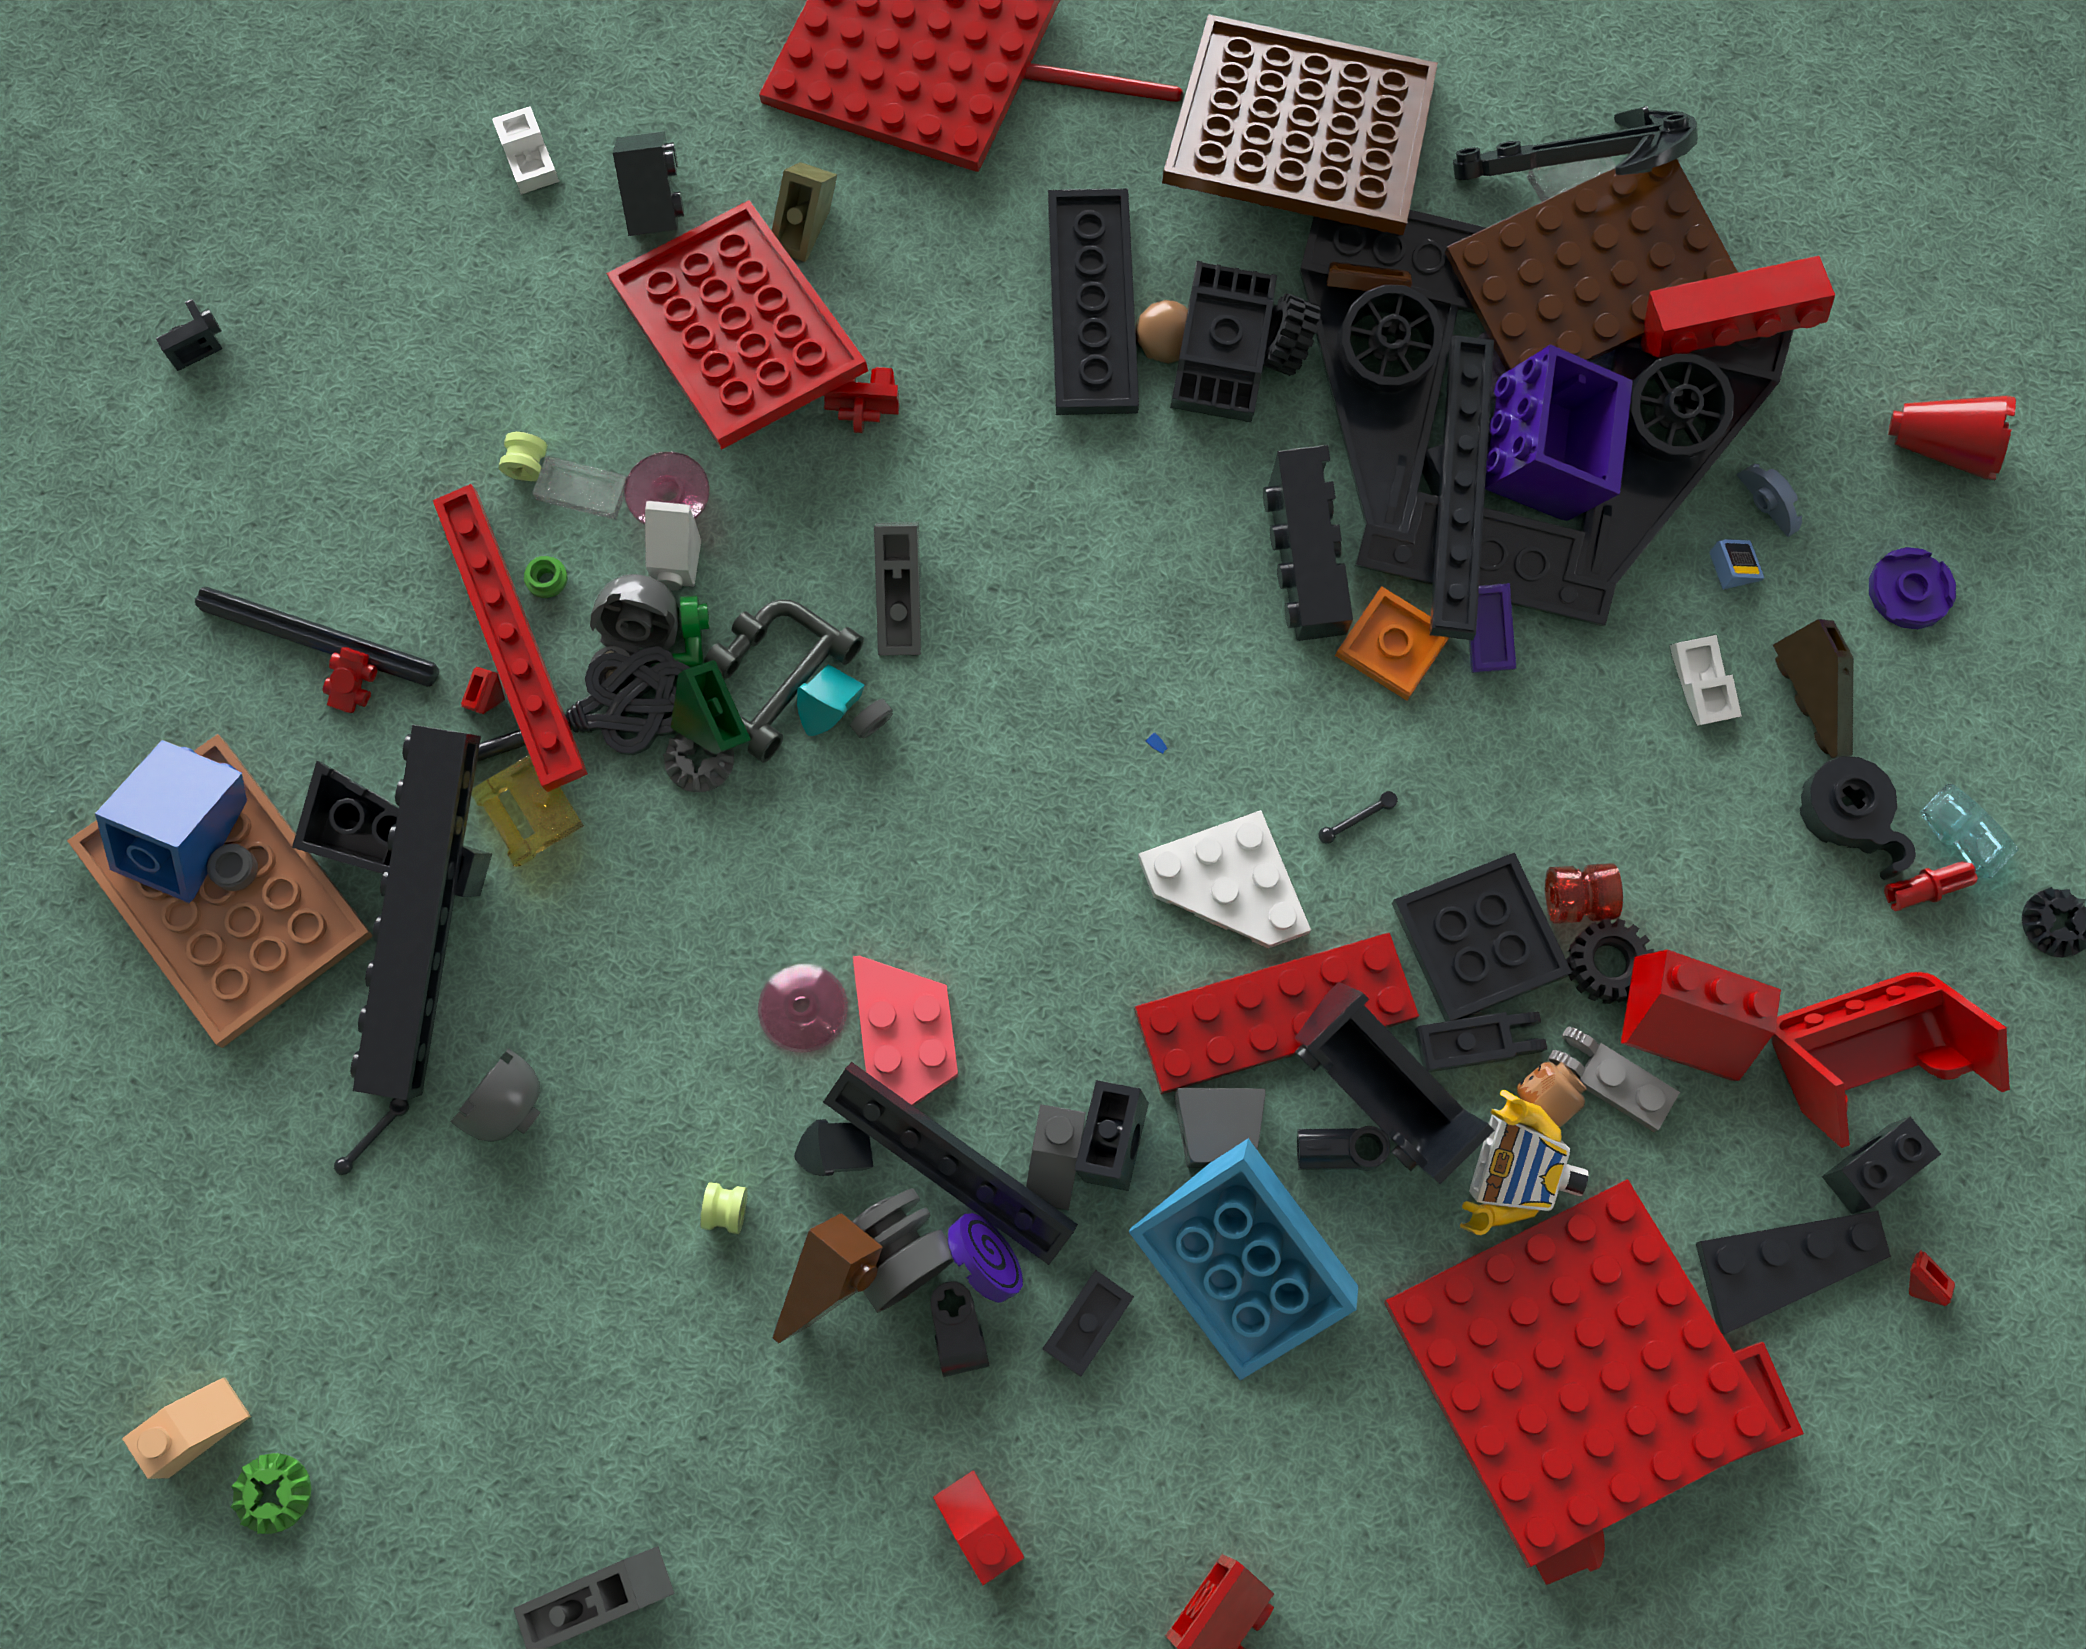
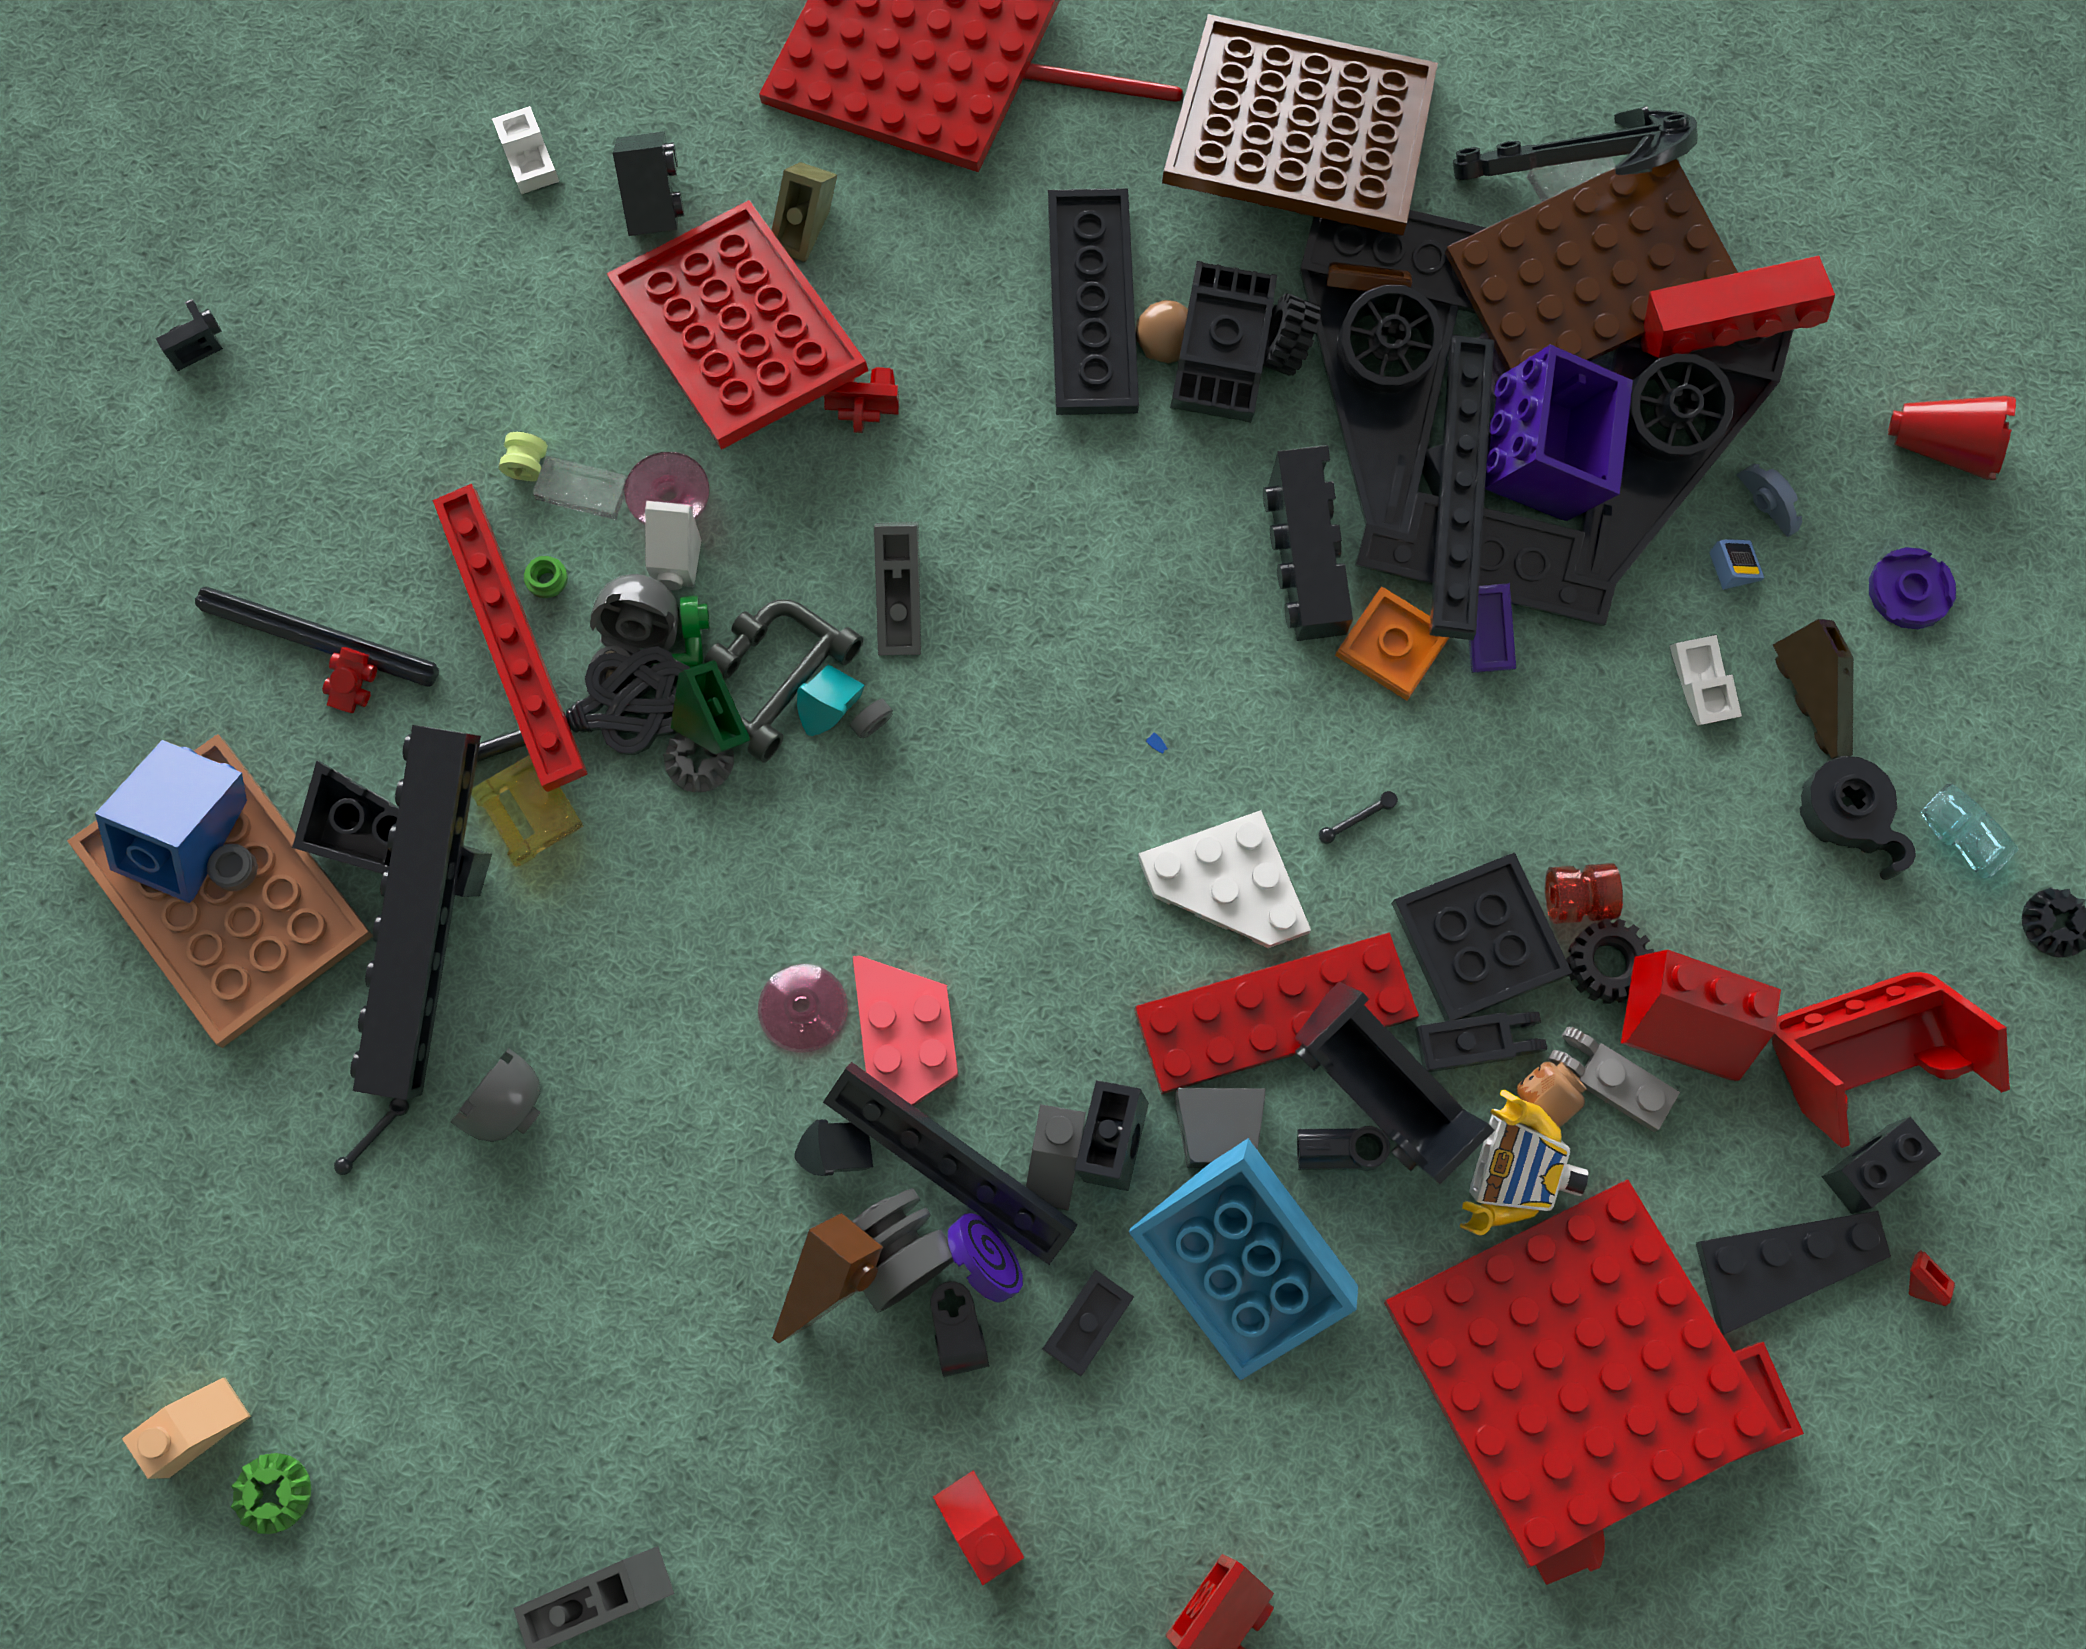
red slope [461,666,506,714] -> none
yellowish green wheel [701,1182,747,1234] -> none
red axle [1884,861,1978,911] -> none

